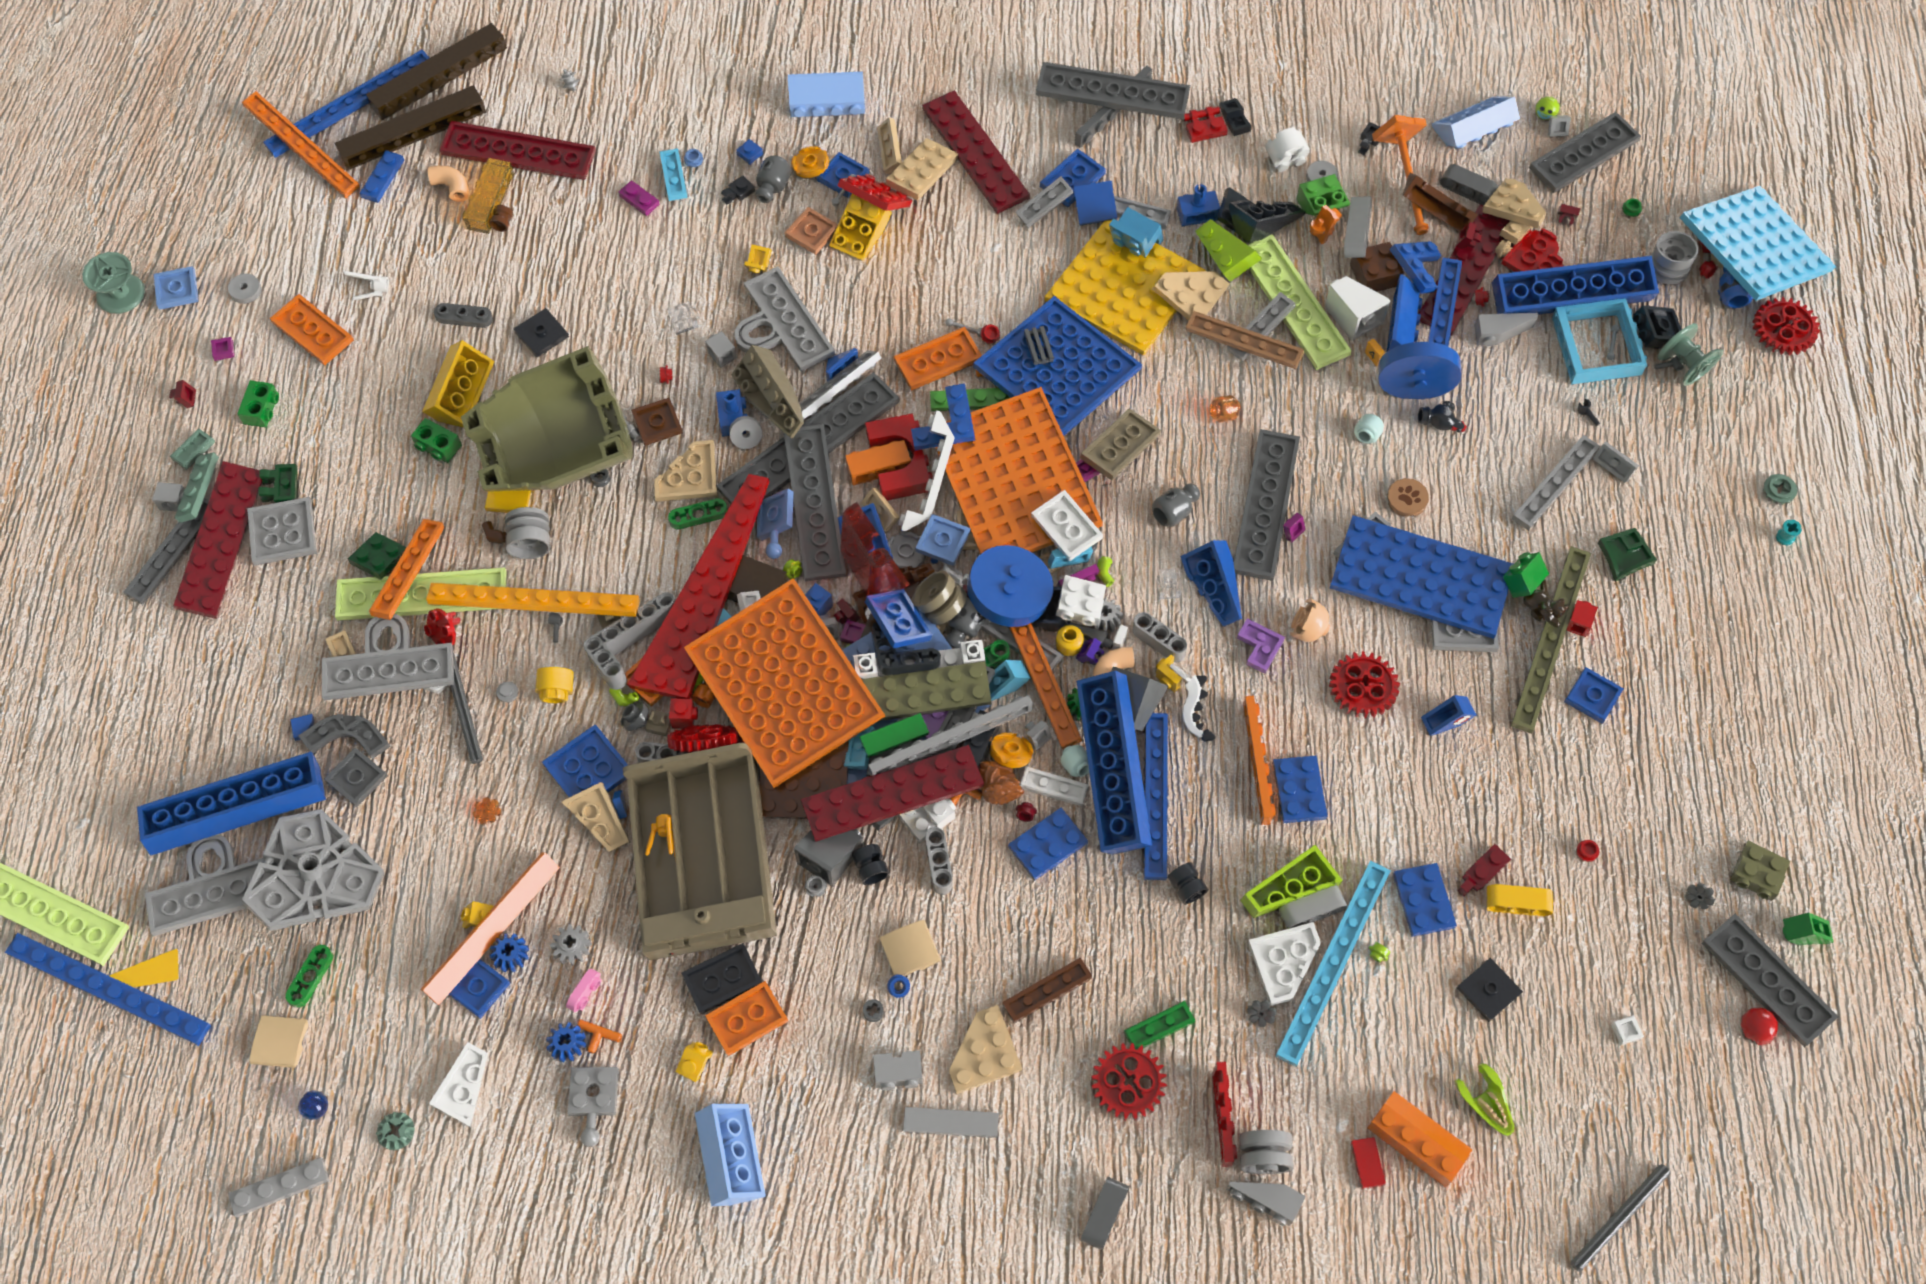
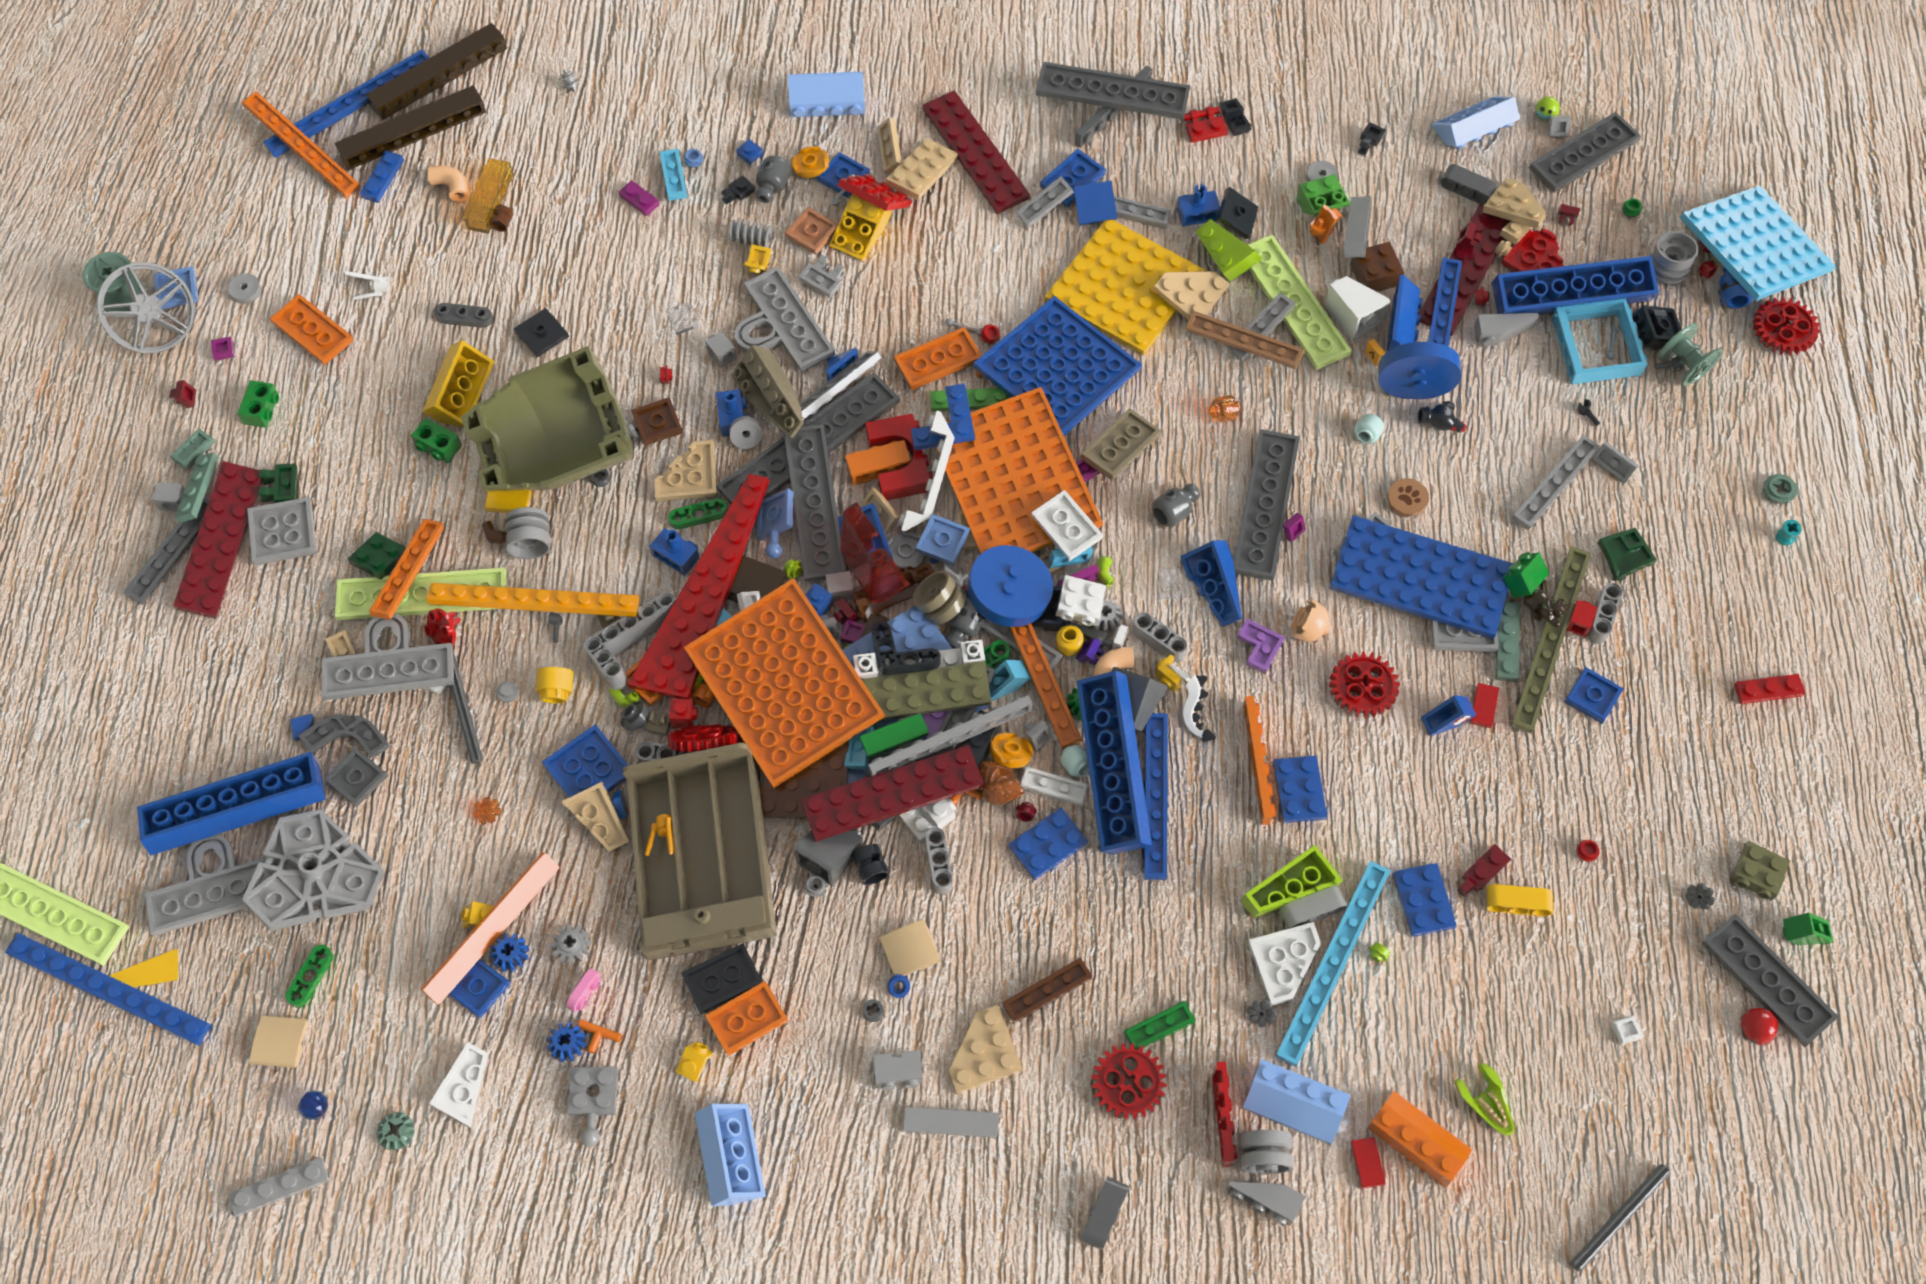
dark red plate [439,121,596,180] -> none
blue plate [865,589,932,648] -> none
dark grey tile [1024,326,1054,365] -> none
dark azure bracket [1109,207,1164,258] -> none
black wheel [1168,862,1208,905] -> none
black wedge [1229,200,1306,243] -> none
white brick [1265,127,1310,172] -> none
orange tile [1372,115,1429,235] -> none
blue plate [1389,241,1442,294] -> none
reddish brown windscreen [1403,172,1478,231] -> none
black plate [1457,958,1523,1022] -> none
none -> light grey wheel [97,262,194,354]
none -> blue brick [649,528,700,576]
none -> light grey piece [729,218,772,248]
none -> light grey plate [798,254,845,299]
none -> light grey brick [826,571,857,602]
none -> light blue slope [1243,1059,1350,1144]
none -> red tile [1470,683,1499,729]
none -> sand green plate [1496,601,1520,682]
none -> light grey beam [1588,582,1623,644]
none -> red plate [1734,674,1805,704]

